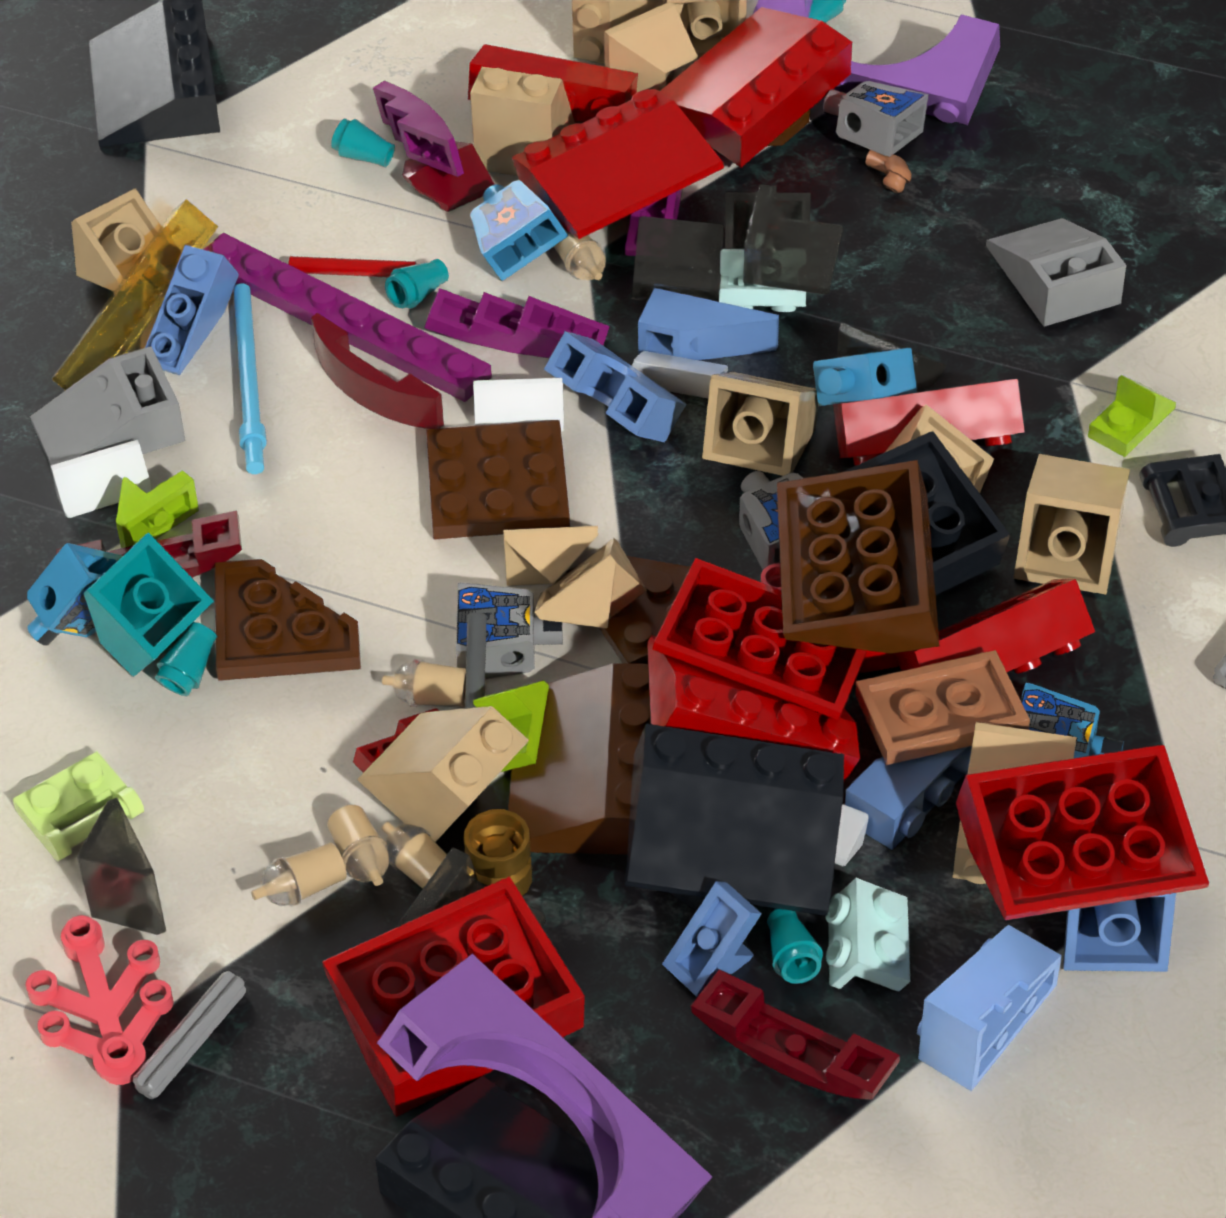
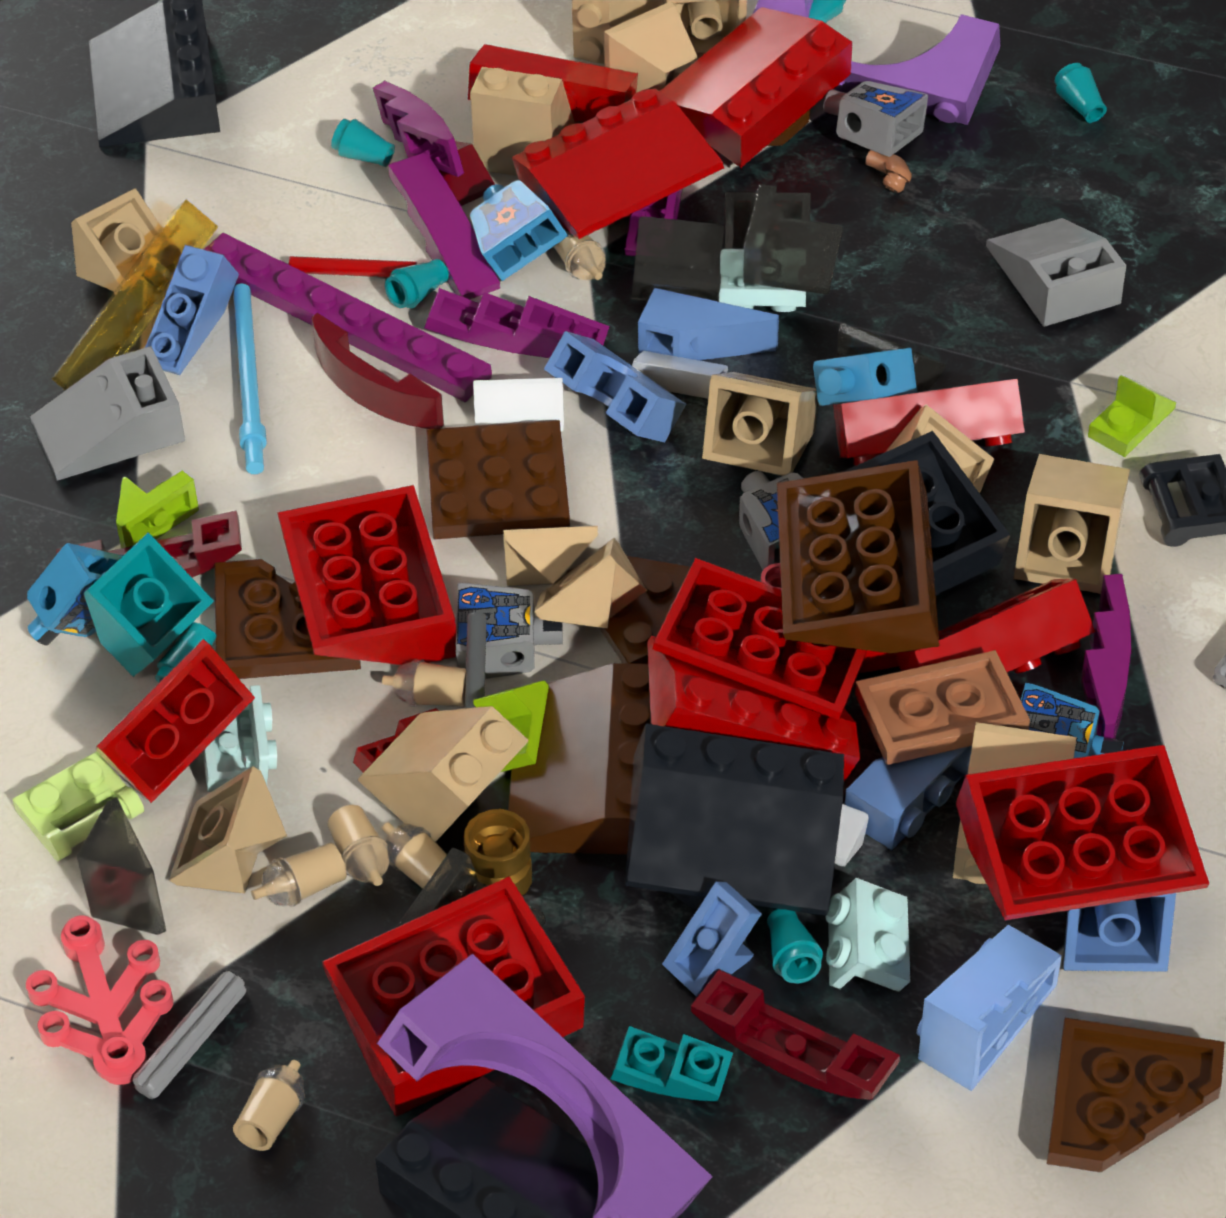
white slope [50,439,152,518] -> none
none -> red slope [96,639,255,803]
none -> tan slope [169,766,287,894]
none -> light aqua bracket [203,685,277,792]
none -> tan piece [233,1060,305,1151]
none -> red slope [277,485,456,666]
none -> magenta slope [388,152,500,299]
none -> teal slope [610,1026,733,1101]
none -> reddish brown plate [1047,1017,1225,1173]
none -> teal cone [1054,63,1107,123]
none -> magenta slope [1081,574,1131,739]

